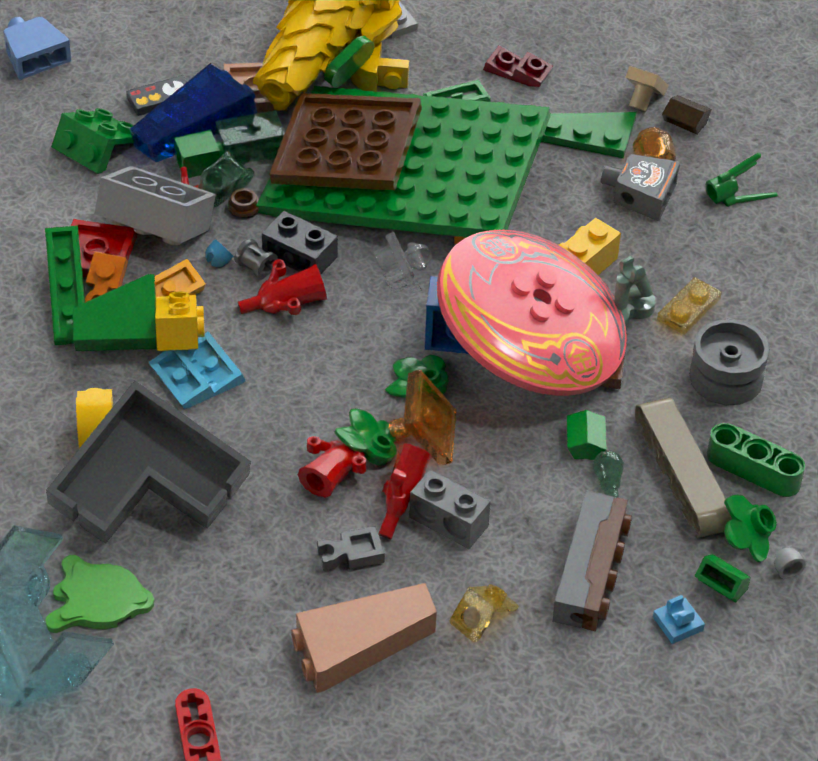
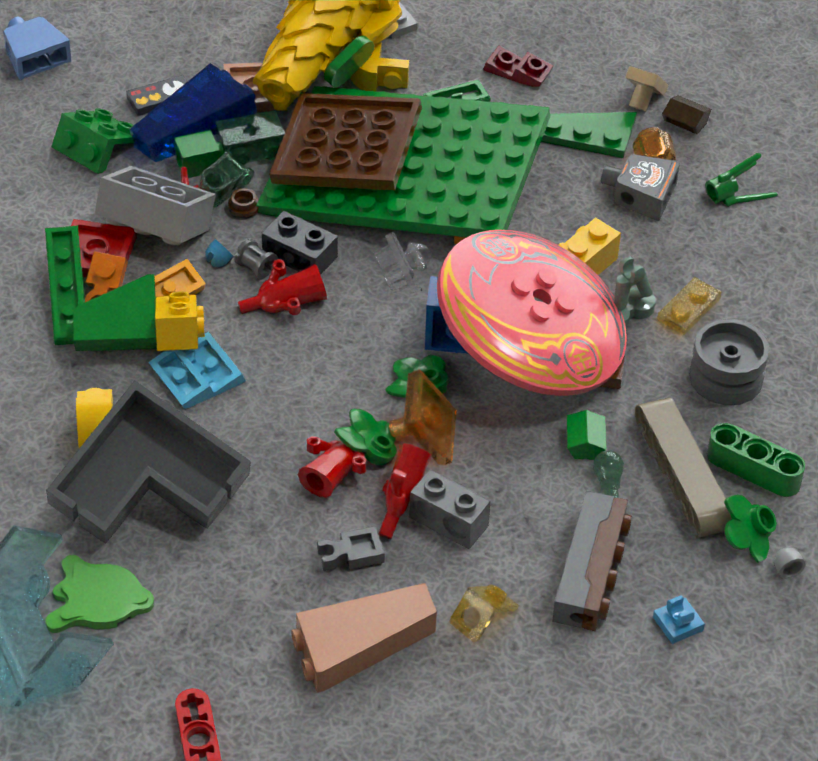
green piece [695,554,751,603] -> none

